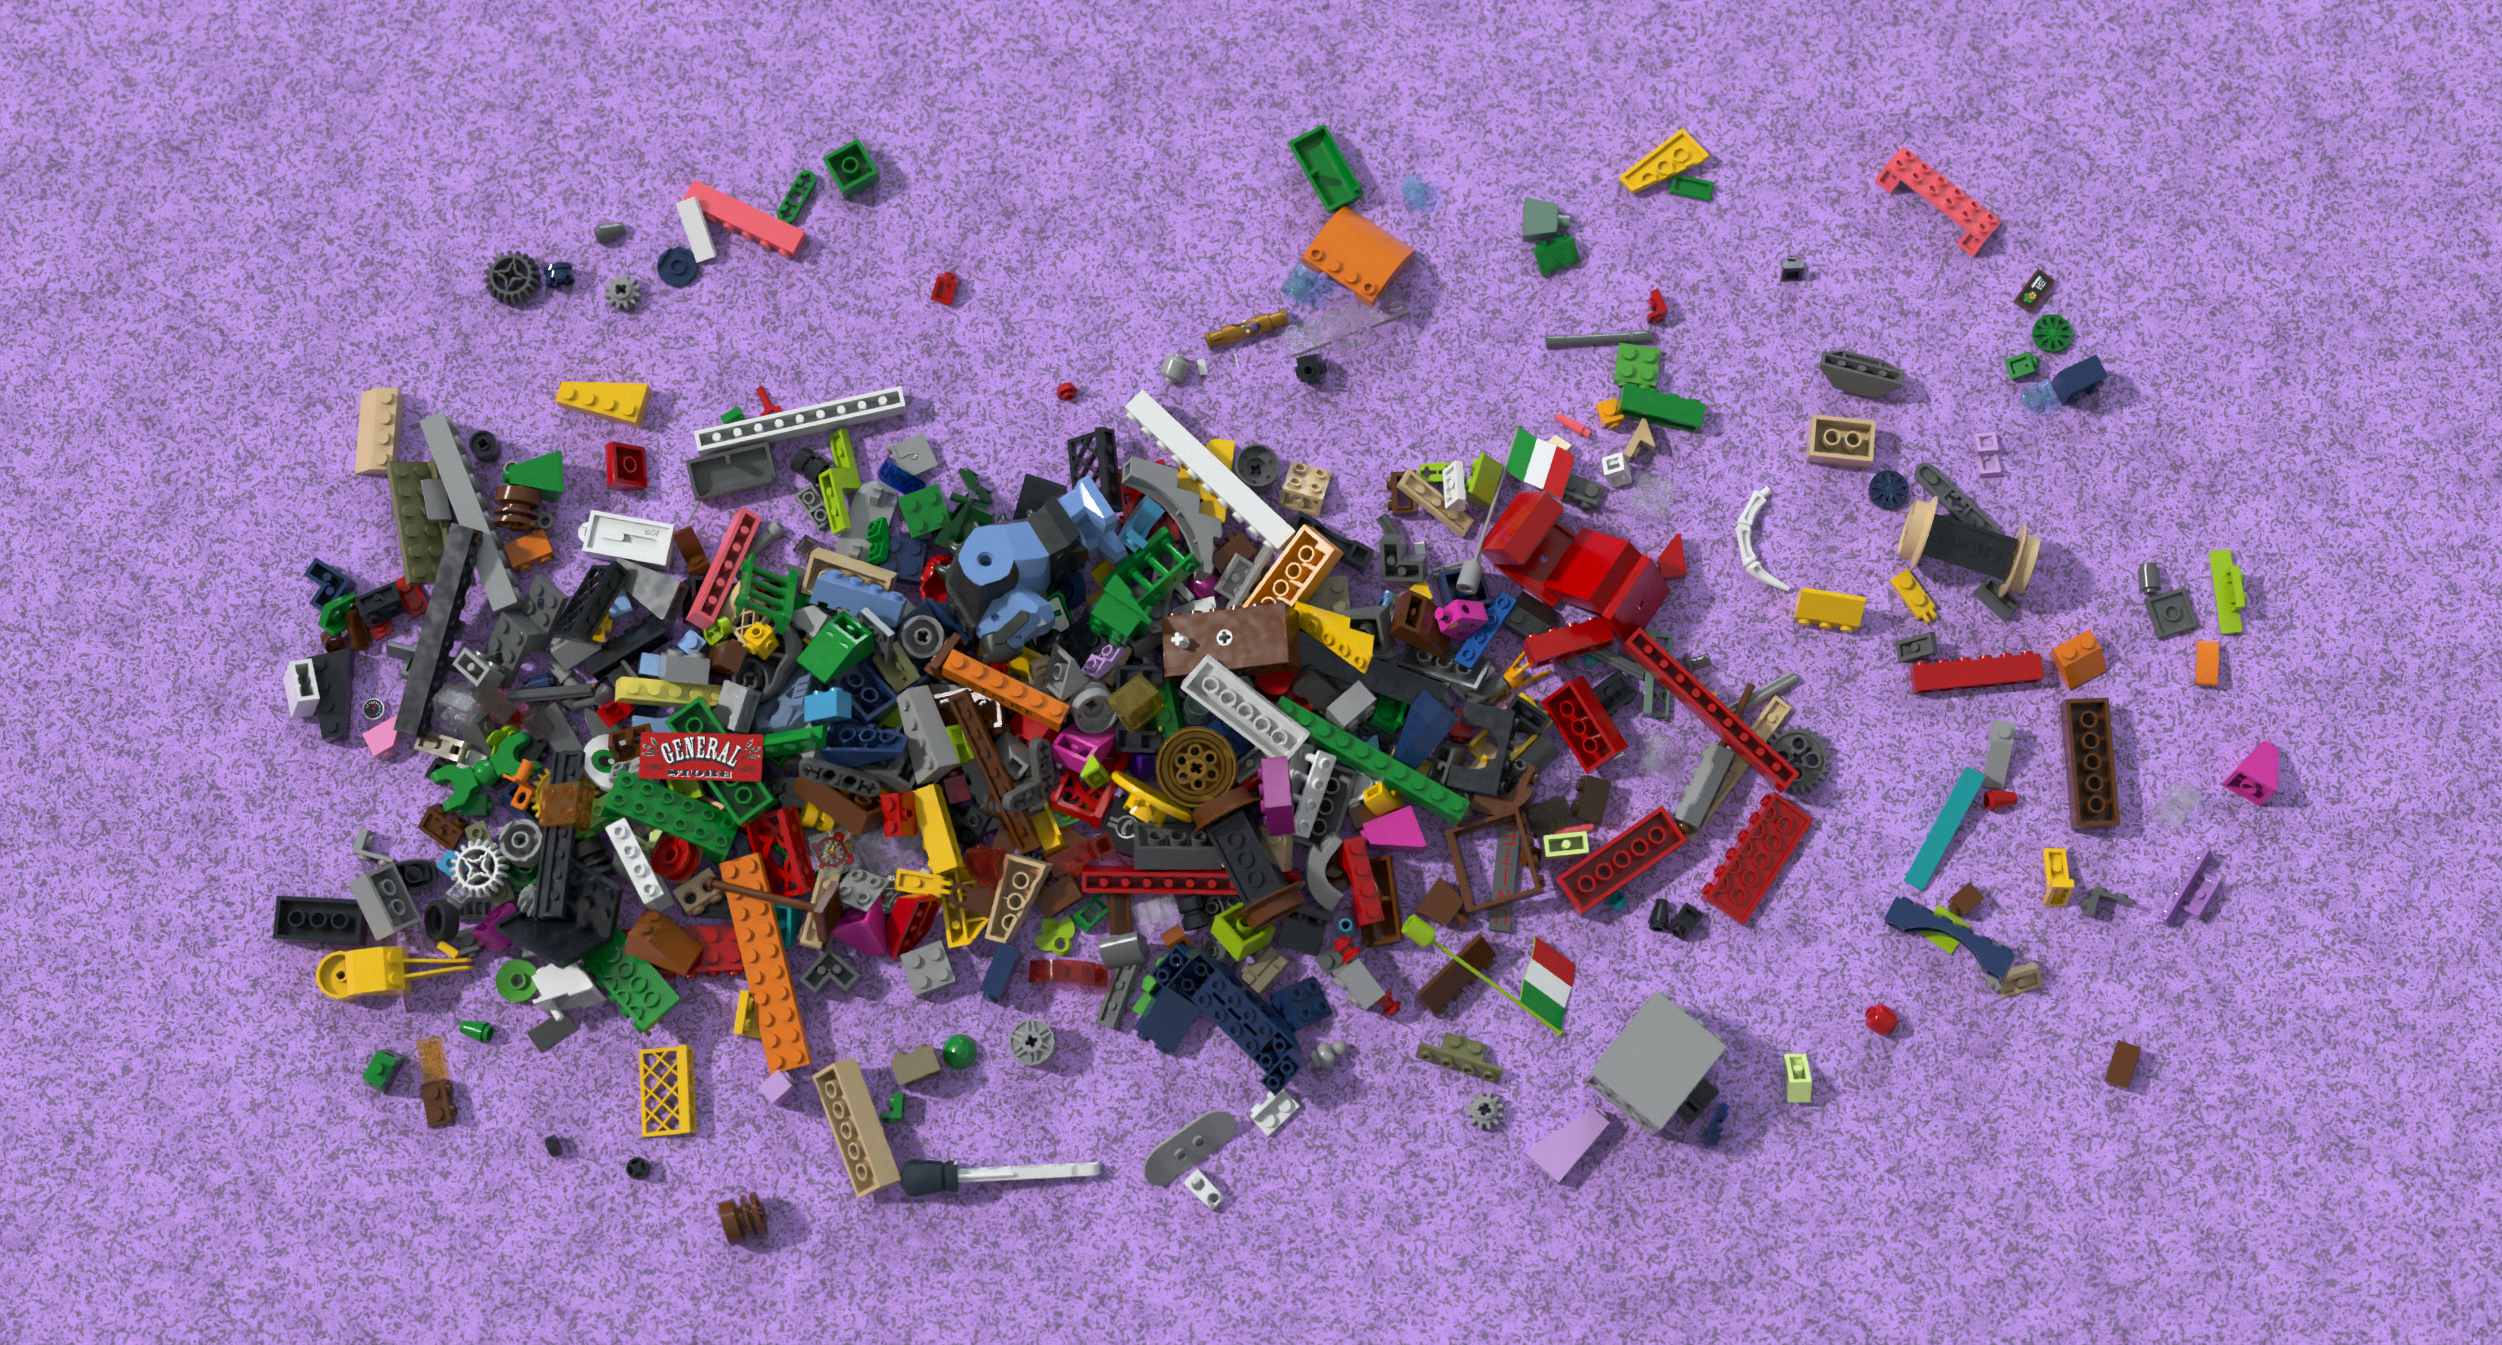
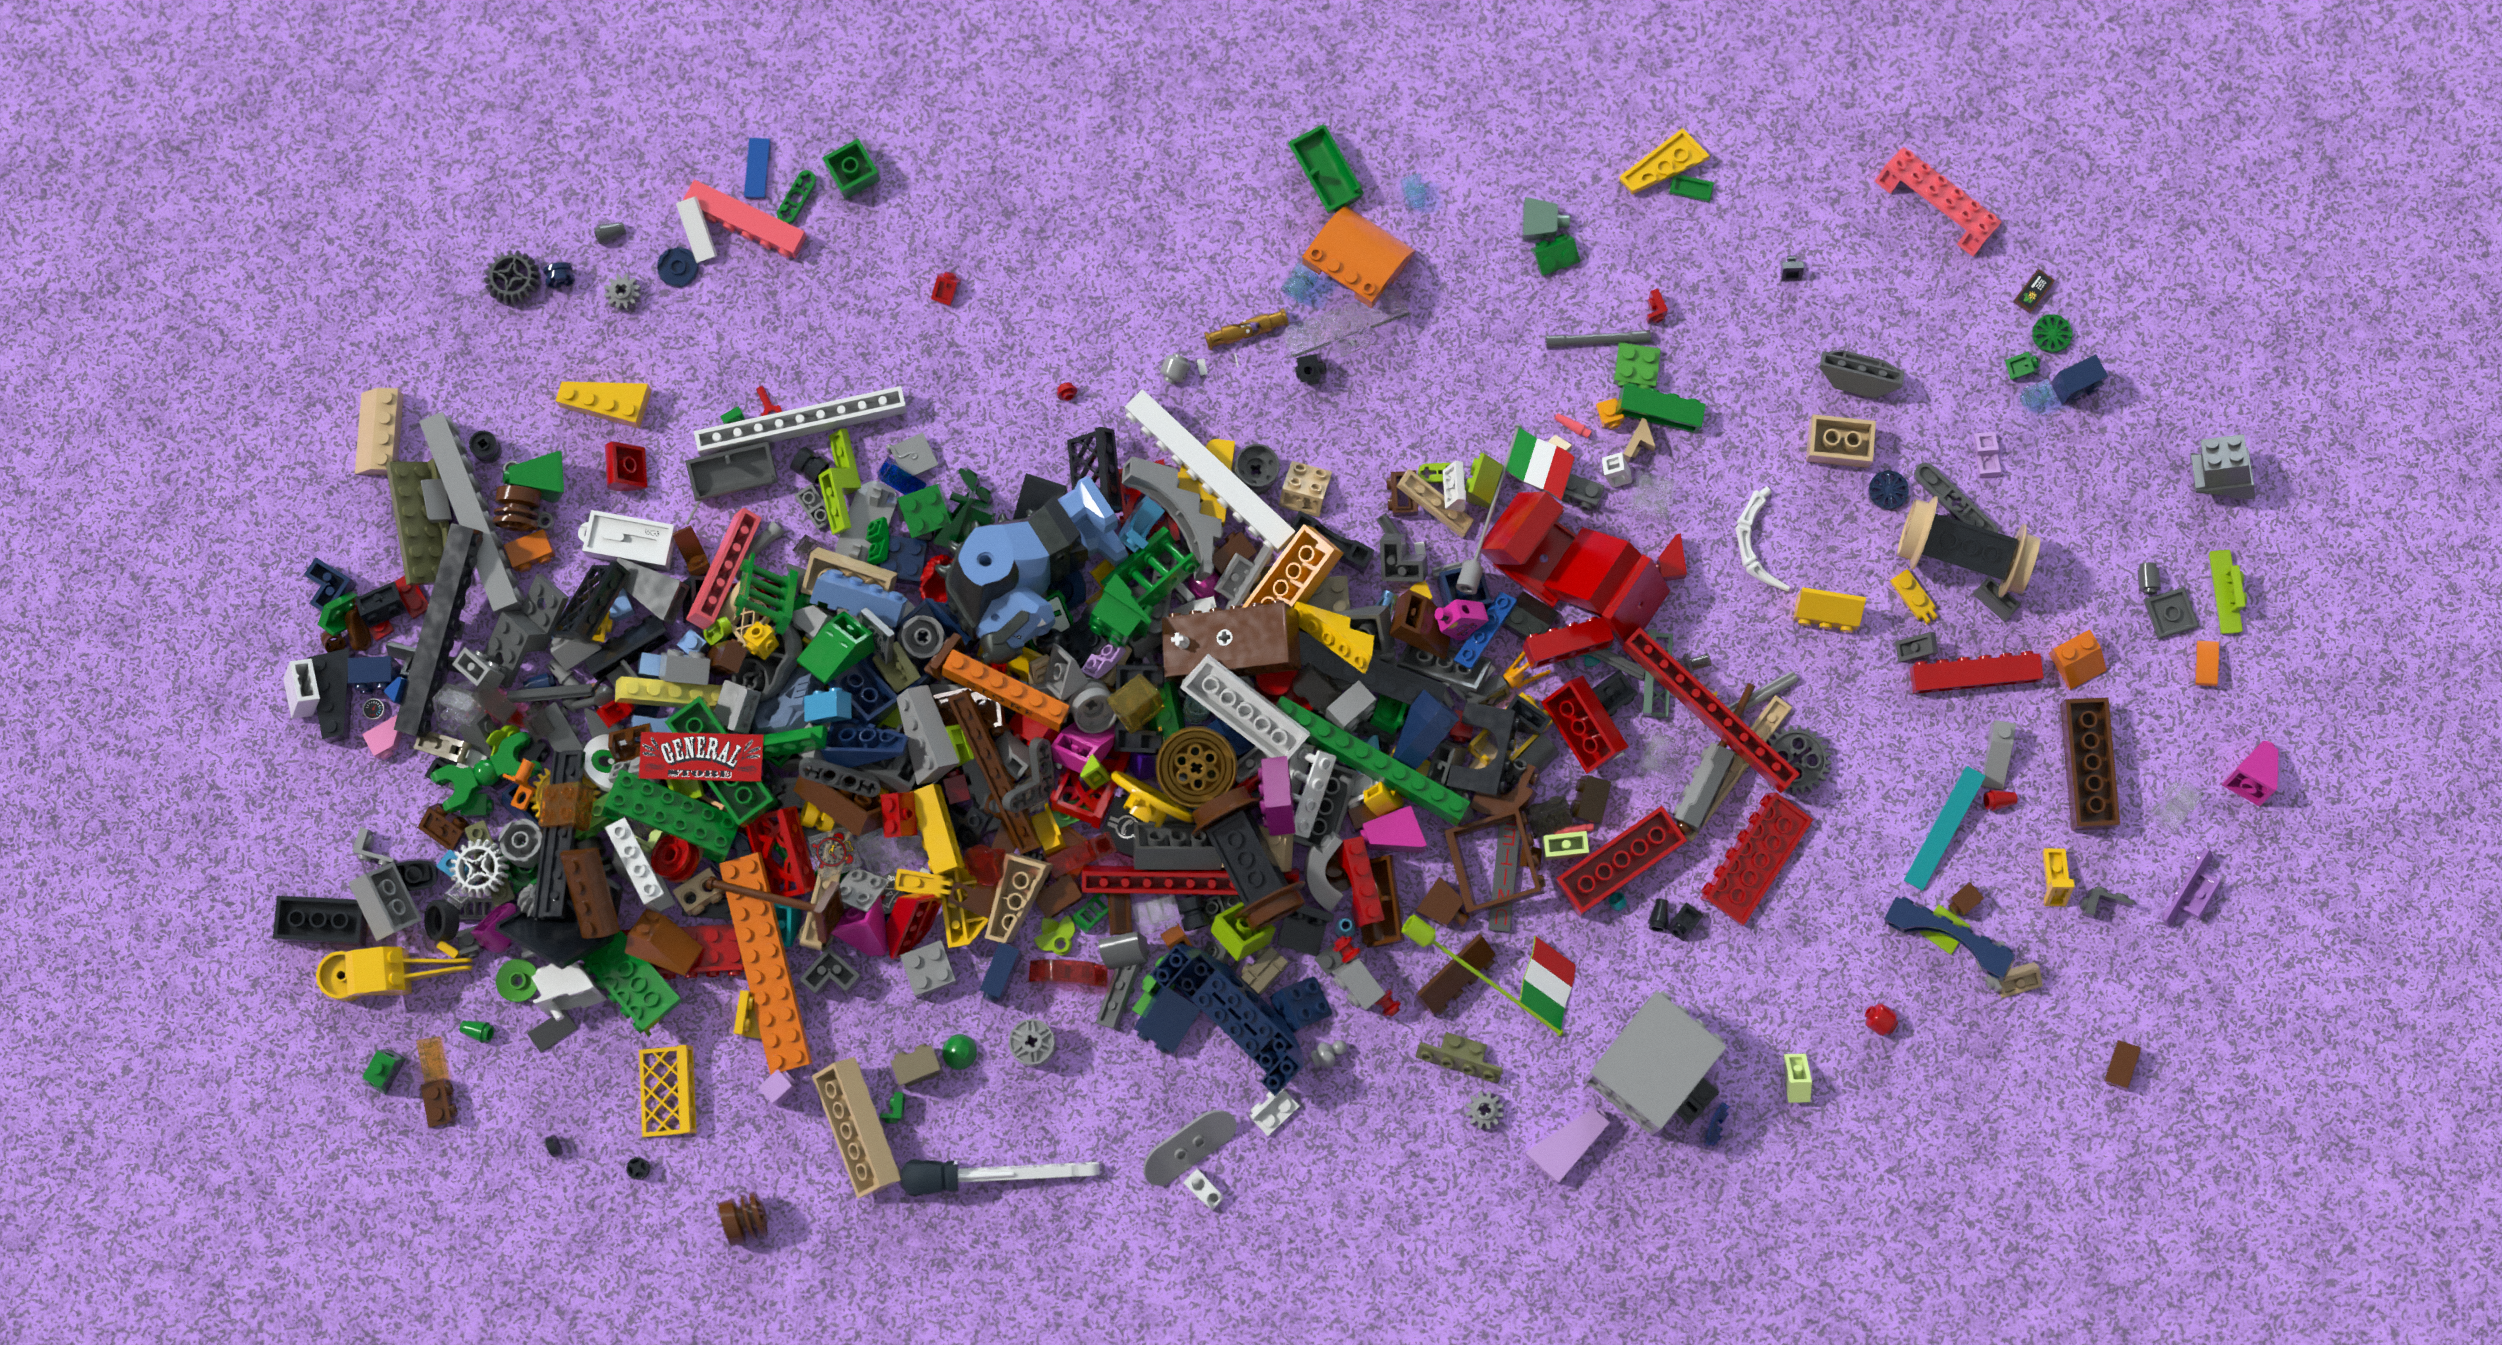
none -> dark blue brick [348,656,401,695]
none -> blue slope [384,677,407,705]
none -> reddish brown container [559,848,620,938]
none -> blue tile [744,137,771,199]
none -> dark grey piece [2191,434,2255,499]

